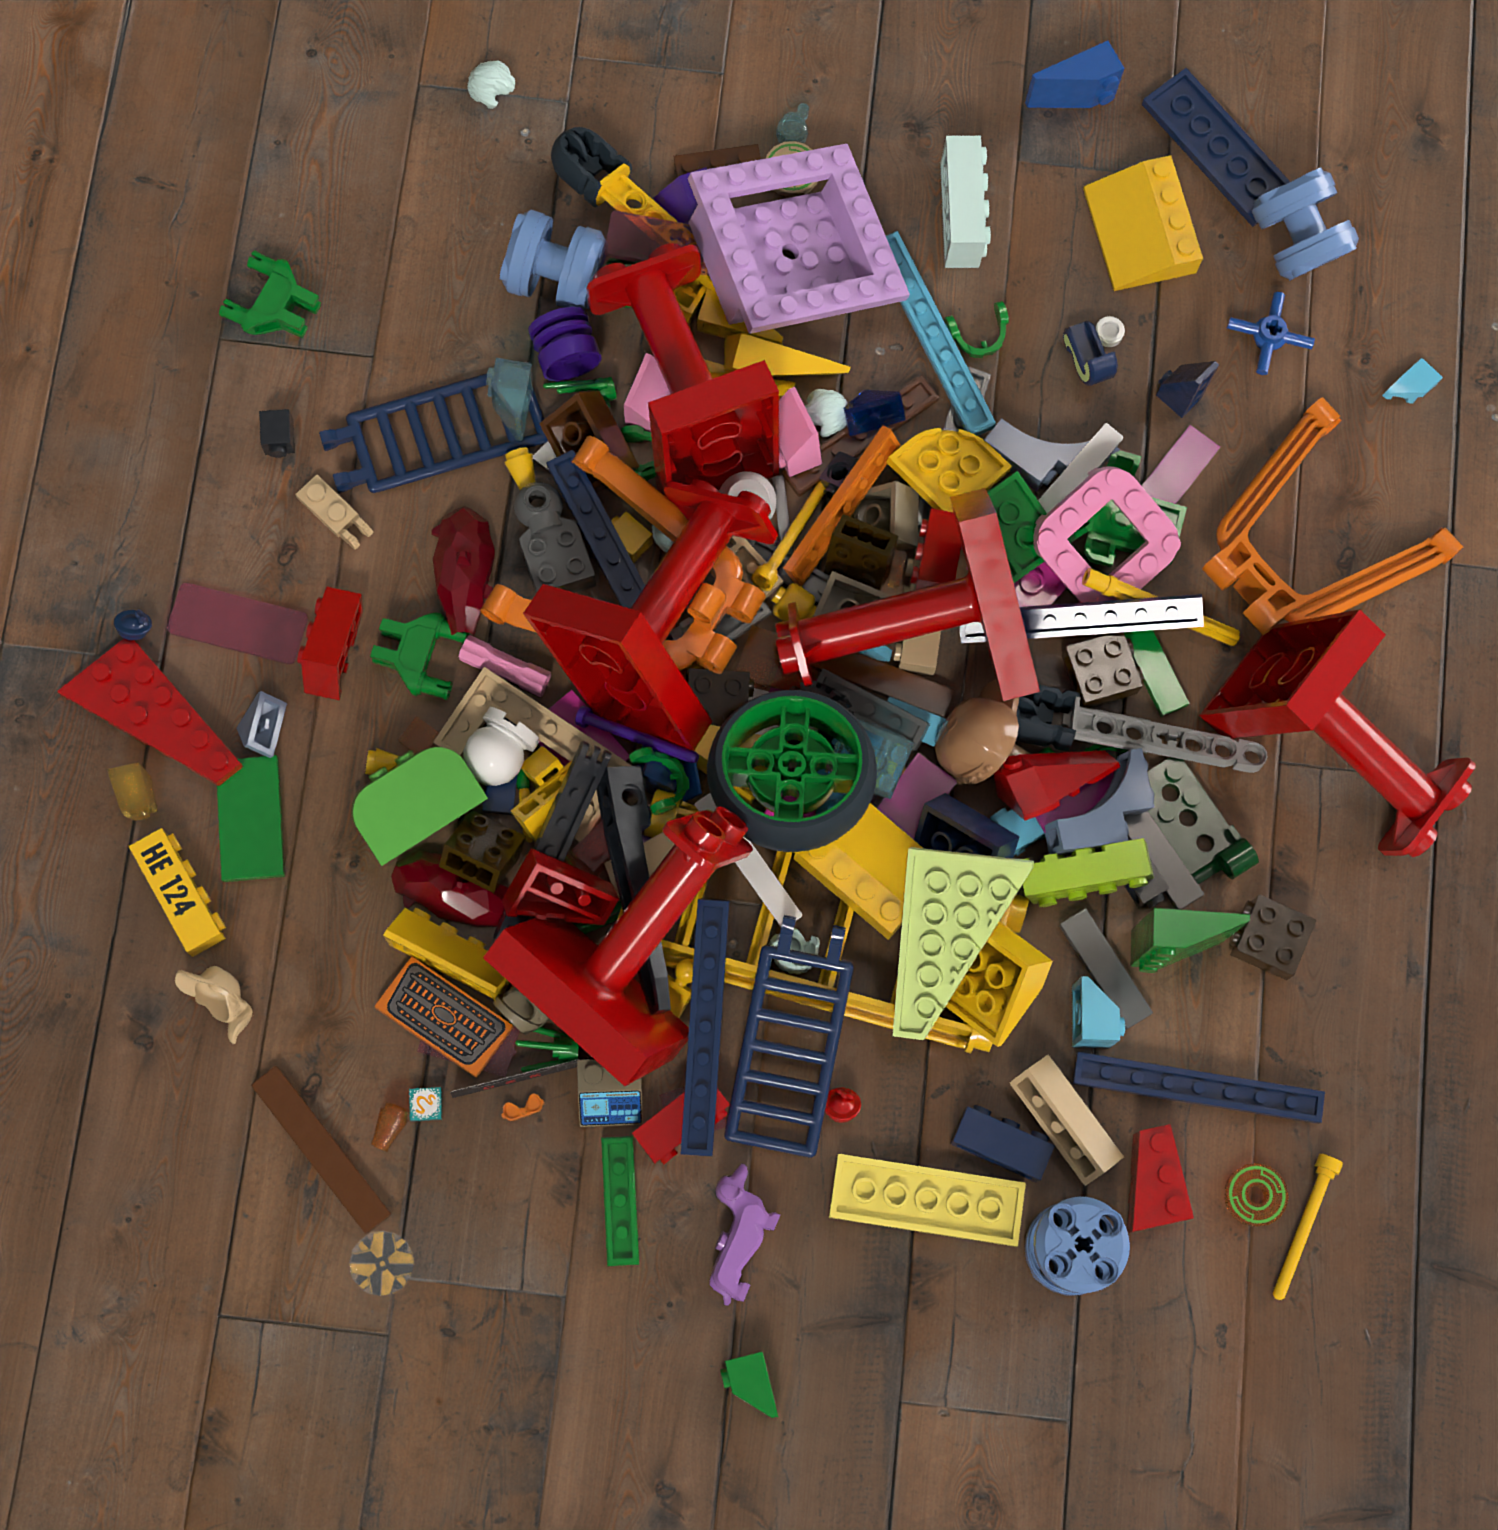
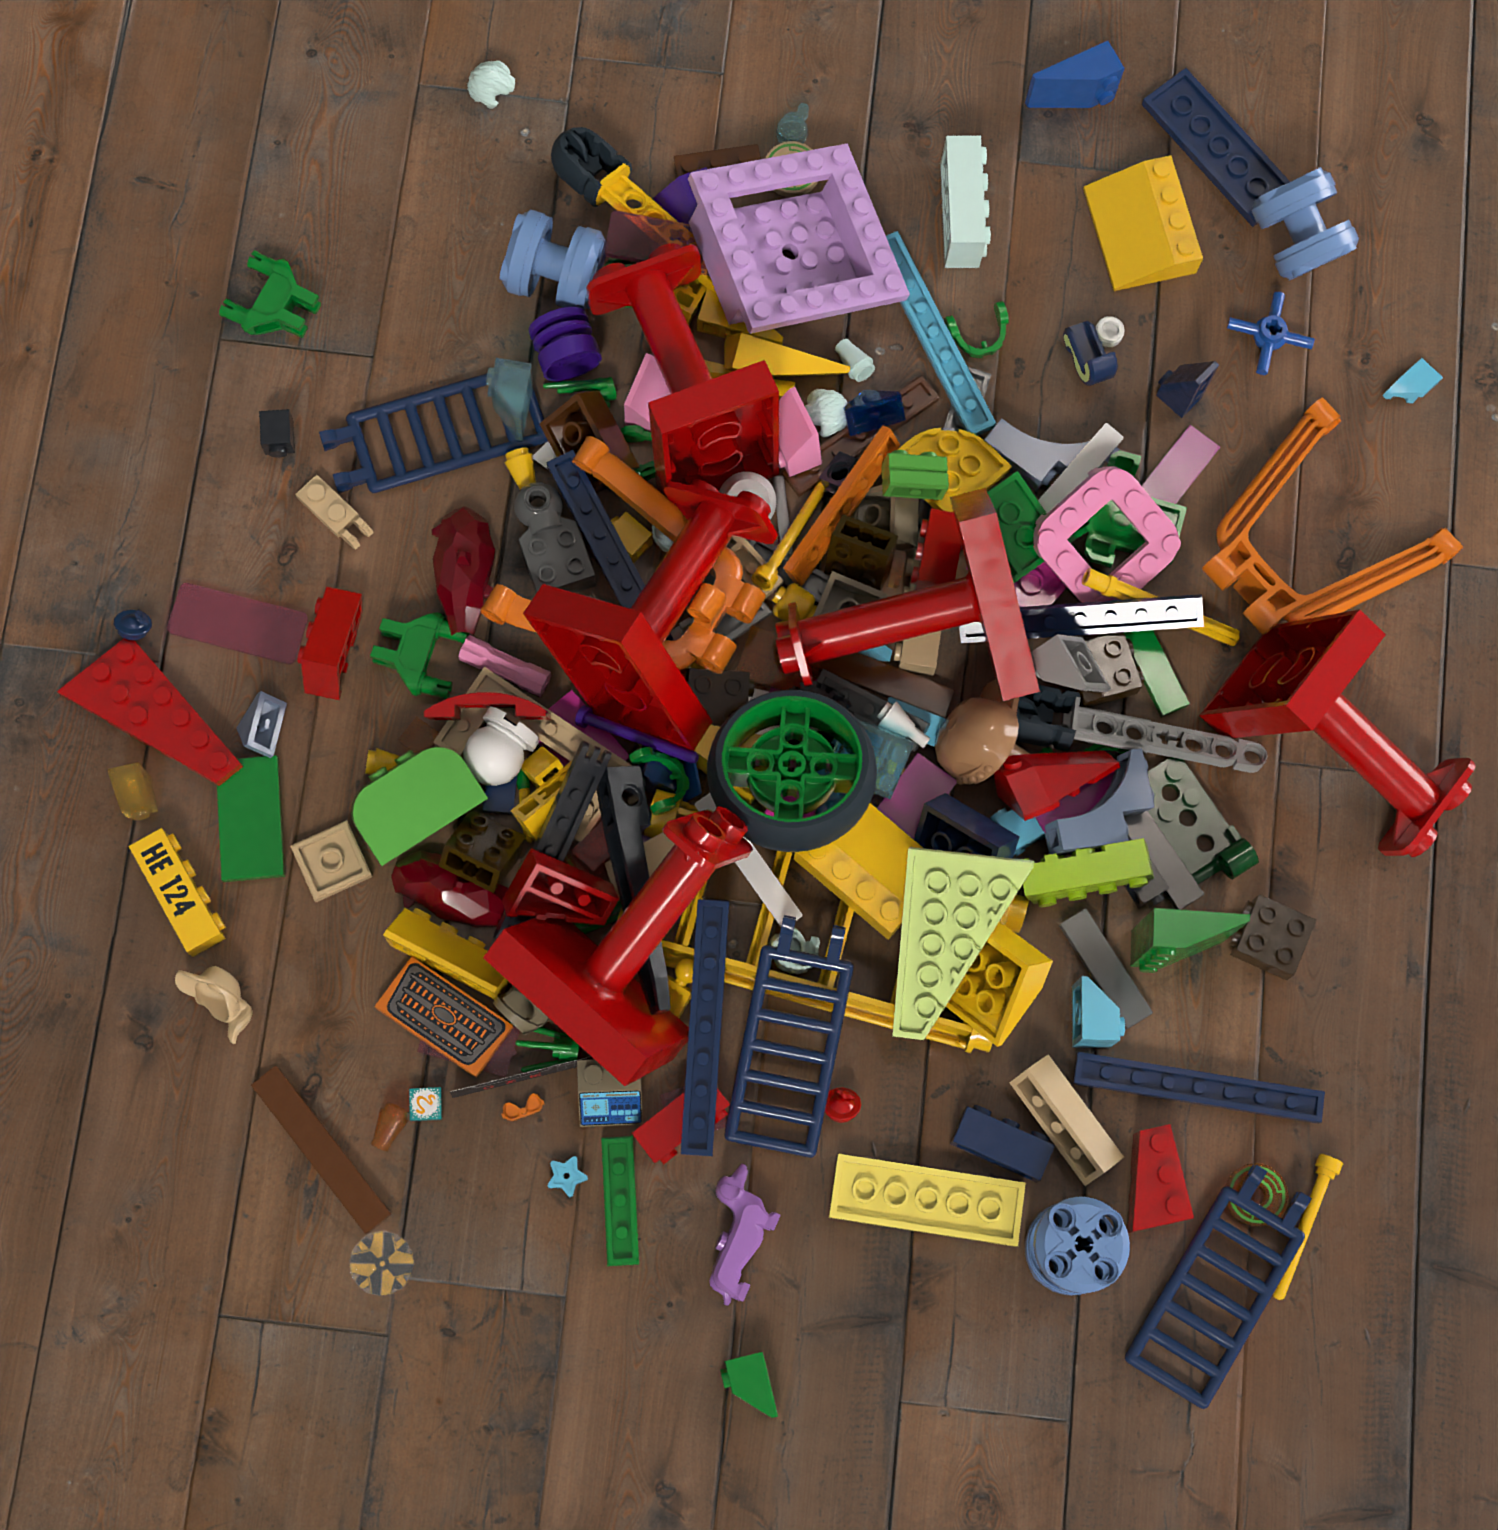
none -> tan tile [290,821,373,902]
none -> red slope [424,692,551,720]
none -> medium azure plate [547,1156,588,1197]
none -> light aqua cone [835,339,875,382]
none -> white cone [877,701,930,748]
none -> bright green brick [881,450,949,500]
none -> light grey slope [1030,634,1111,692]
none -> dark blue bar [1125,1165,1312,1409]

